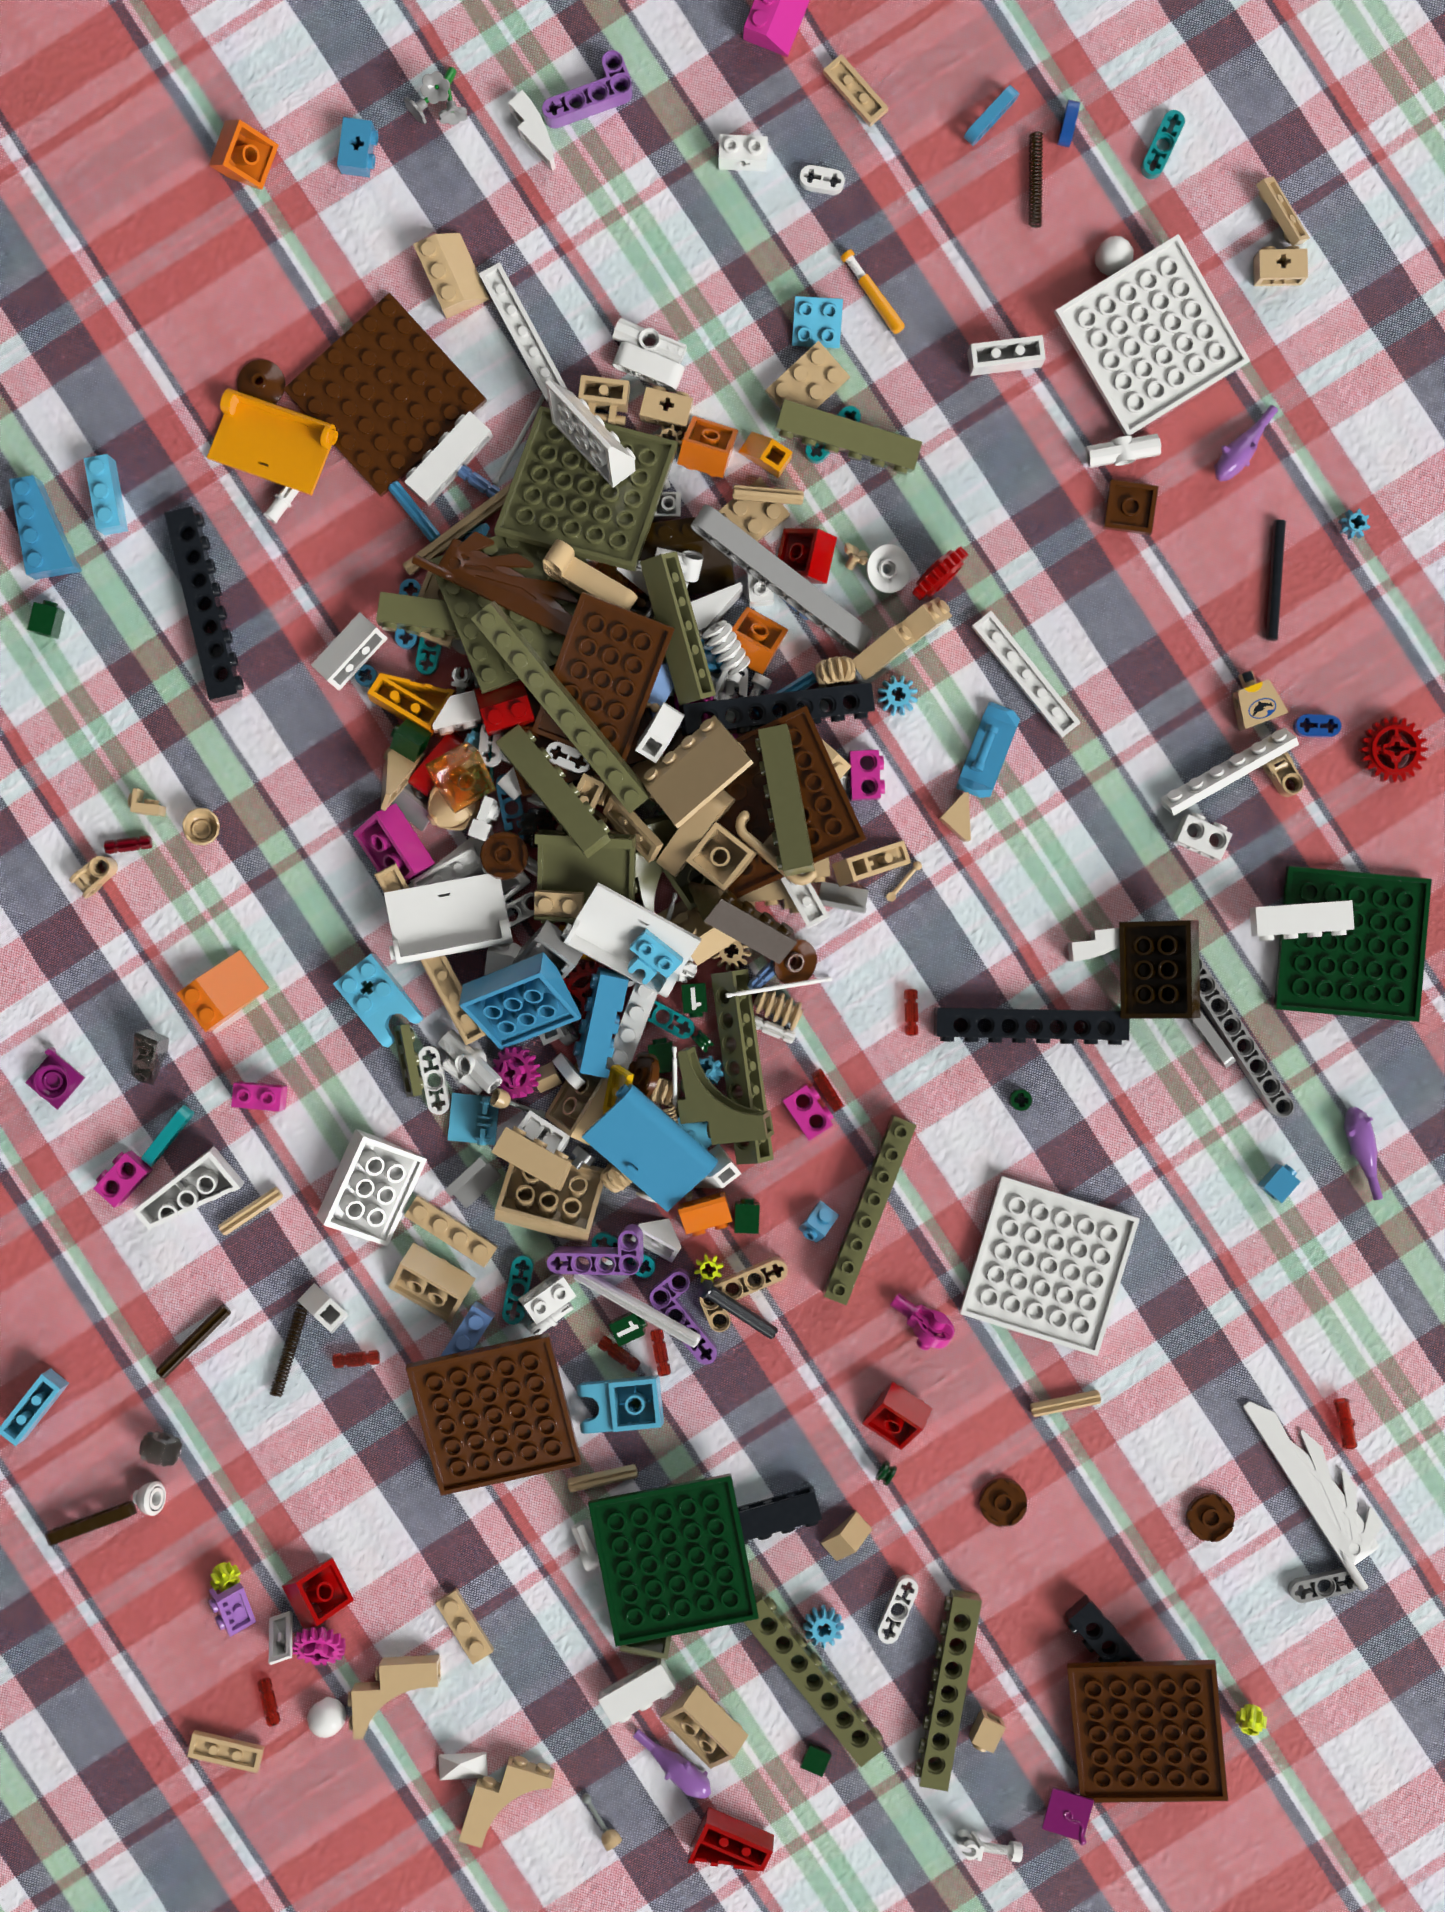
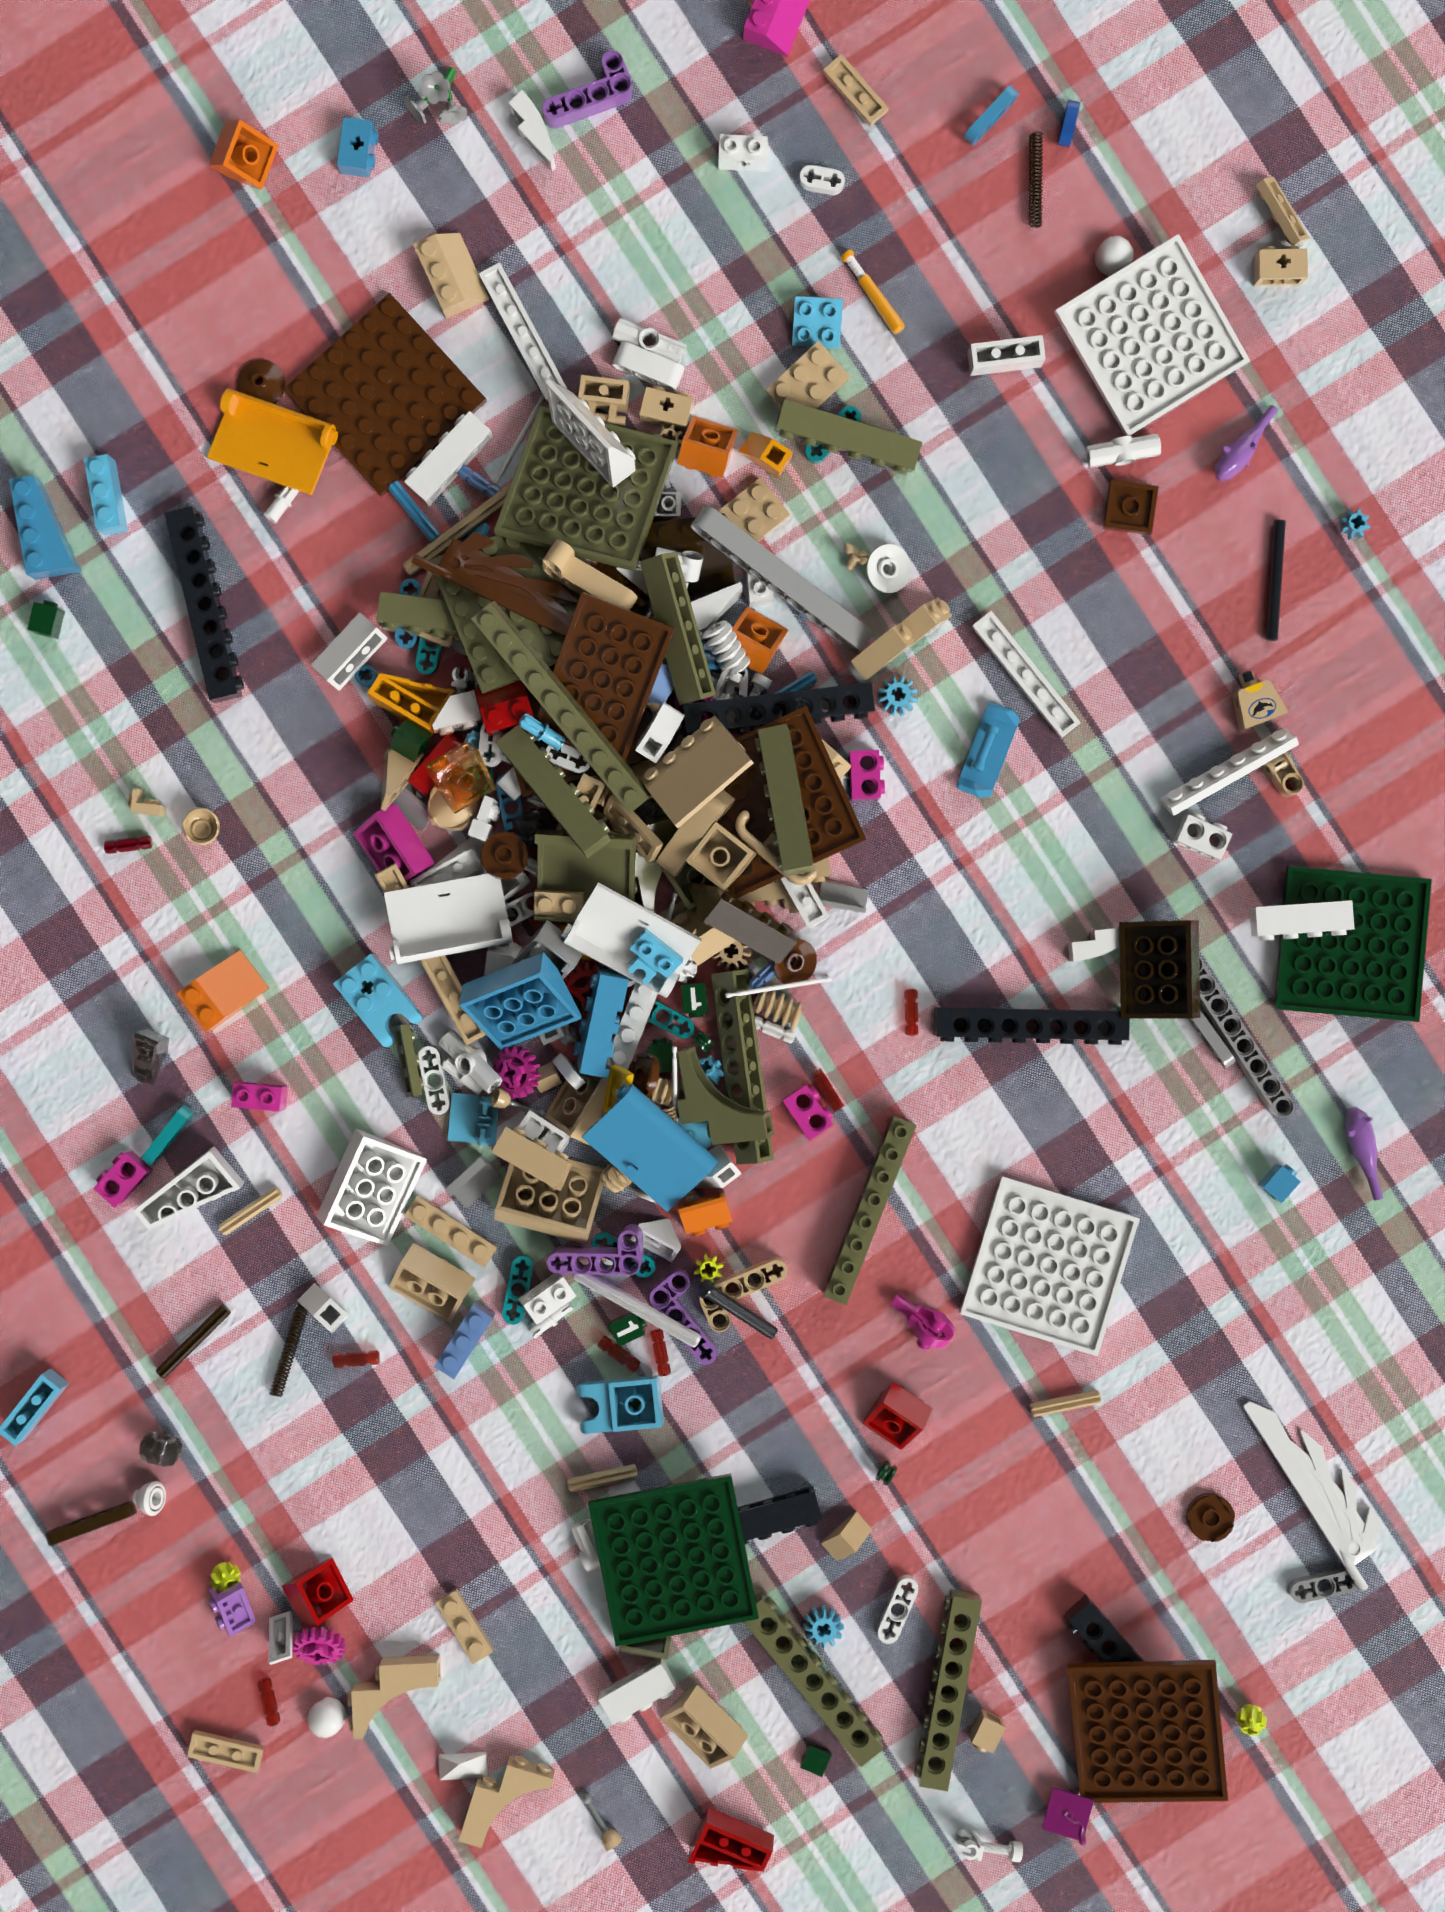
magenta hat [25,1047,85,1110] -> none
tan piece [69,856,118,899] -> none
reddish brown plate [405,1333,582,1496] -> none
dark grey tile [572,1144,596,1170] -> none
medium lavender piece [633,1729,711,1799] -> none
tan axle [732,485,804,505] -> none
dark green brick [734,1198,760,1234] -> none
red slope [777,528,837,584] -> none
dark azure bracket [798,1201,839,1243] -> none
tan gear [815,656,856,688] -> none
tan slope [832,840,911,887] -> none
tan hinge [886,861,922,902] -> none
red gear [912,546,969,601] -> none
tan slope [939,792,971,842] -> none
reddish brown tile [979,1478,1027,1527] -> none
dark green bush [1009,1089,1032,1111] -> none
teal beam [1141,110,1185,179] -> none
blue beam [1293,714,1342,738] -> none
clear red pin [1333,1398,1358,1449] -> none
red gear [1358,716,1428,783] -> none
none -> medium azure axle [519,714,566,751]

